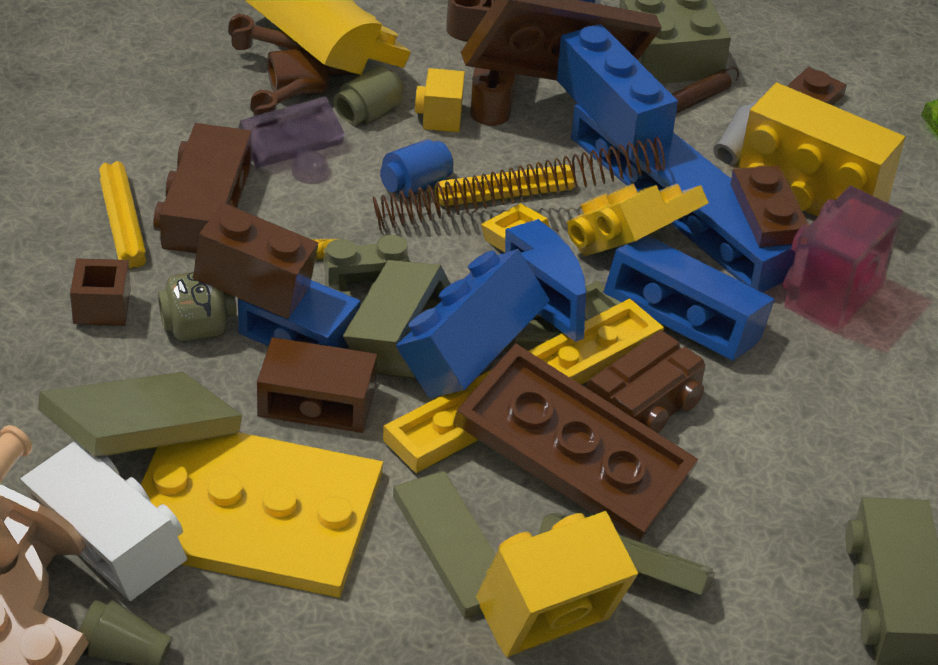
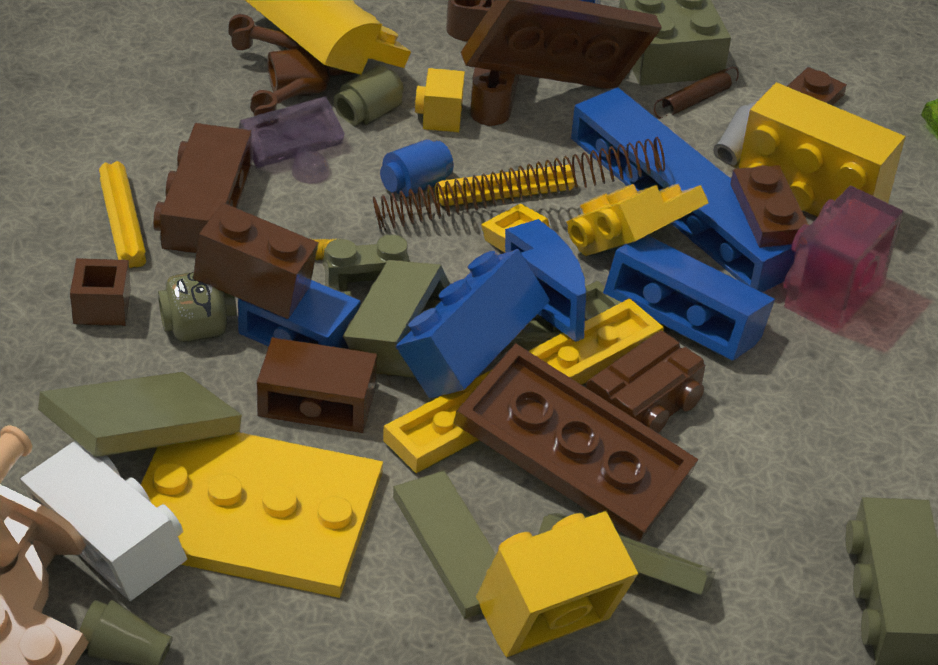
blue brick [557,24,678,160] -> none

